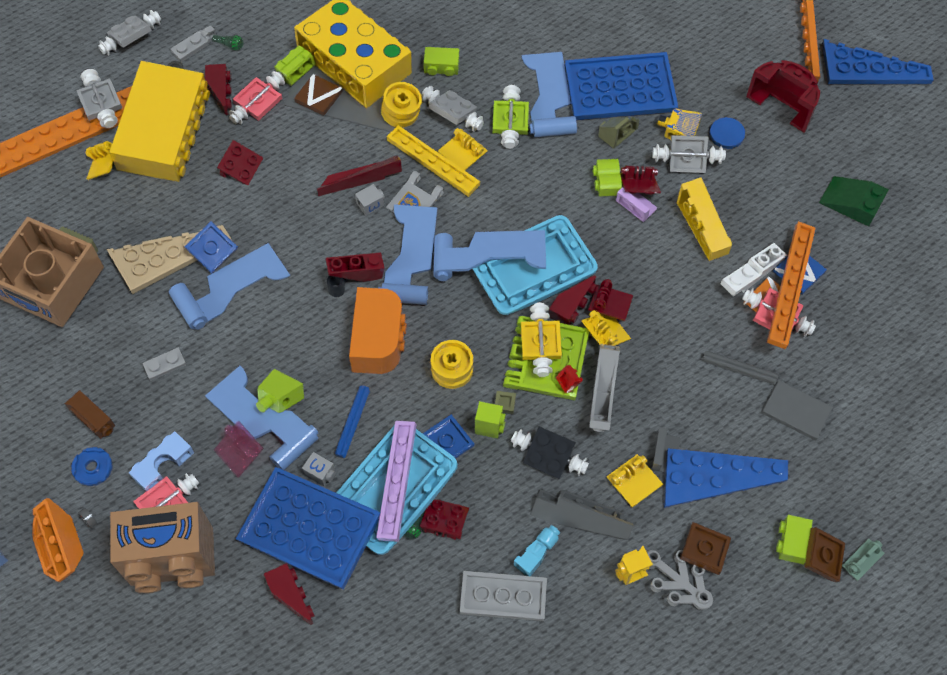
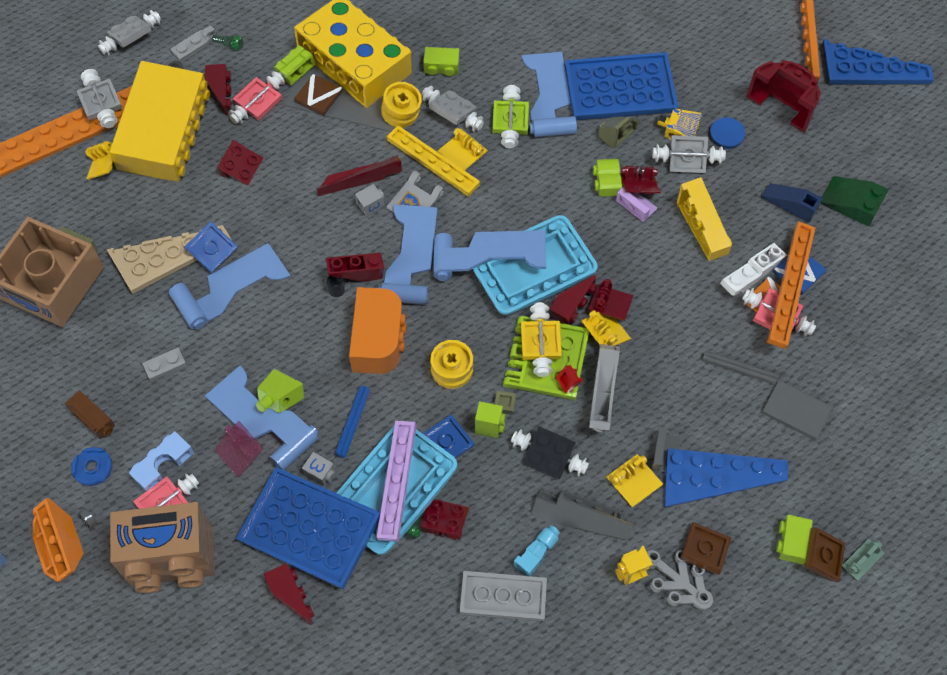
none -> dark blue slope [761,183,823,223]

